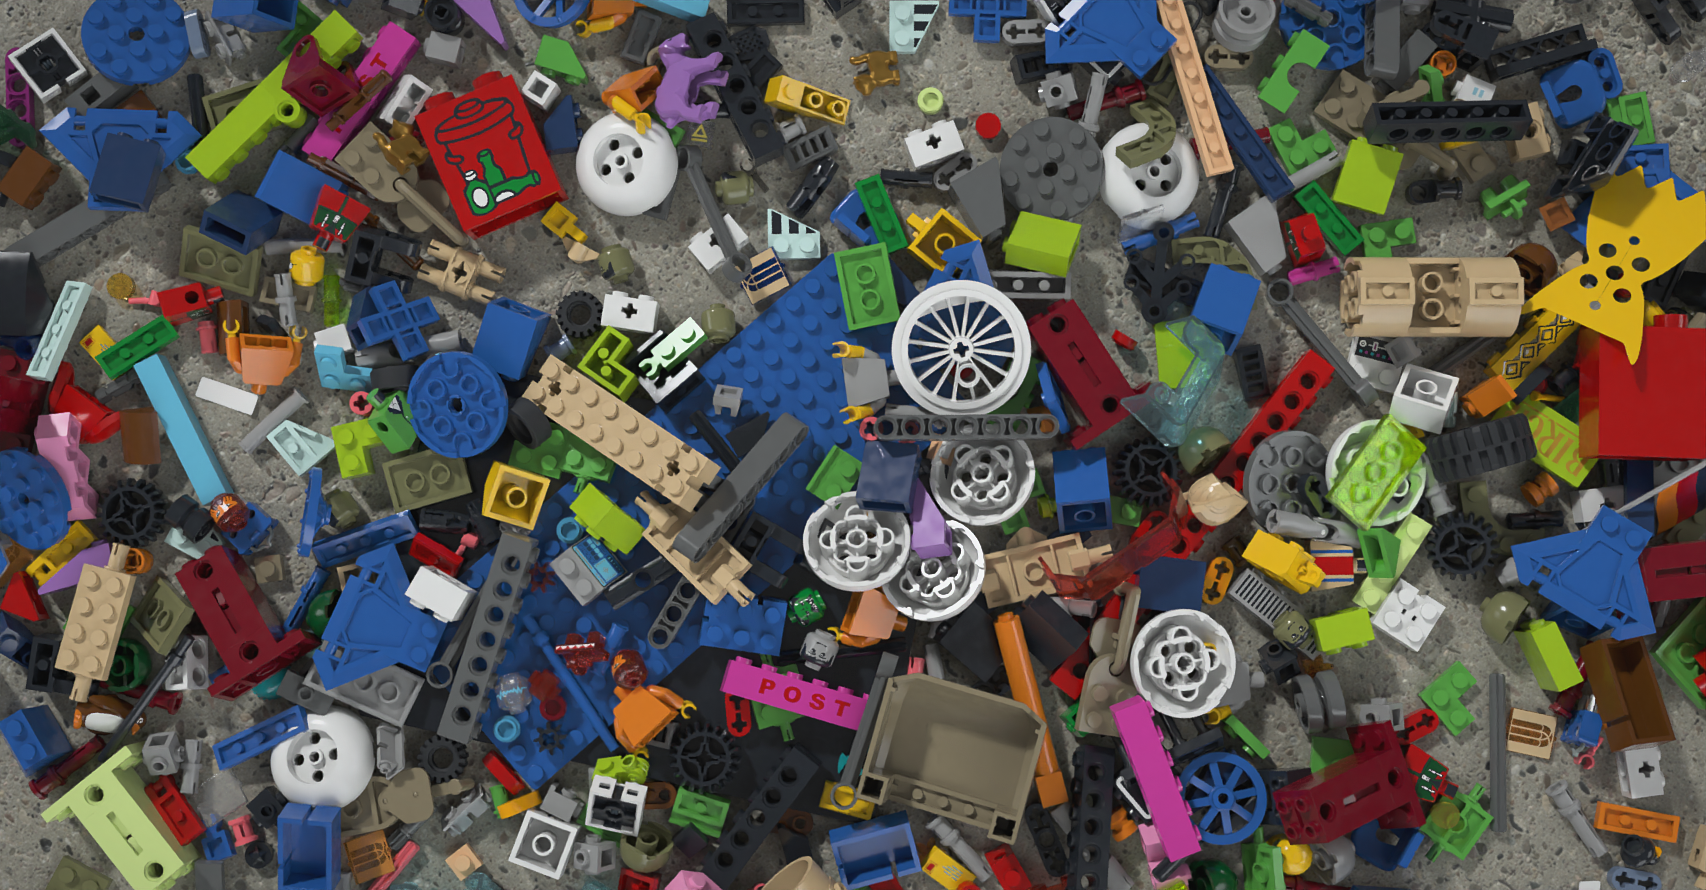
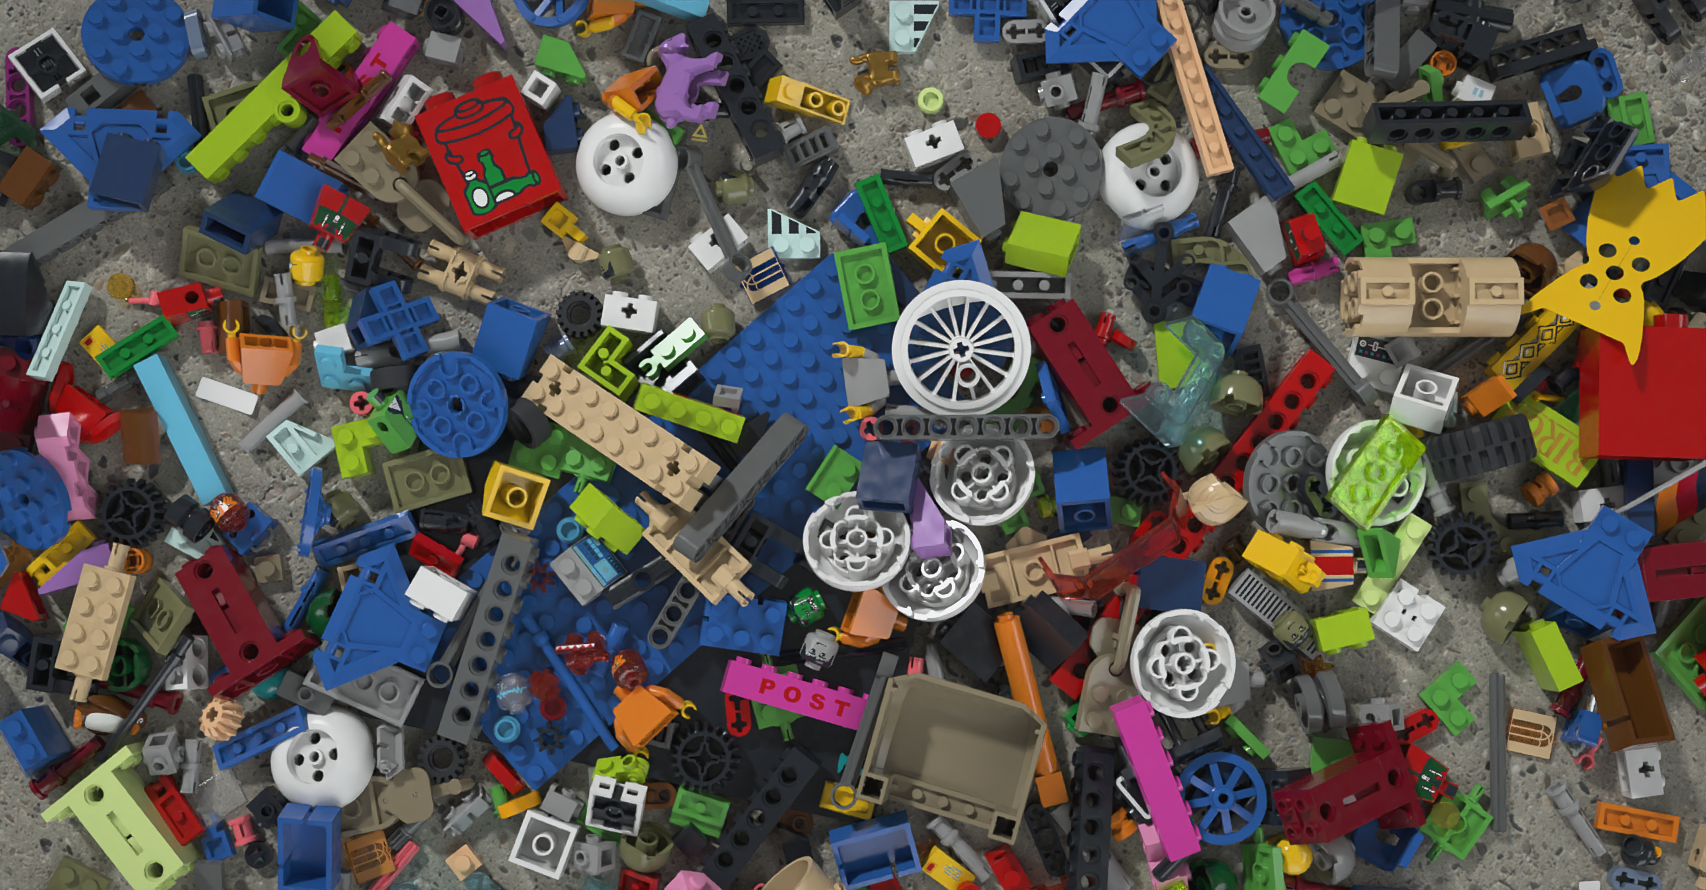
none -> light nougat gear [199,698,245,741]
none -> lime brick [633,381,745,443]
none -> red pin [1095,312,1116,347]
none -> olive cylinder [1209,370,1263,417]

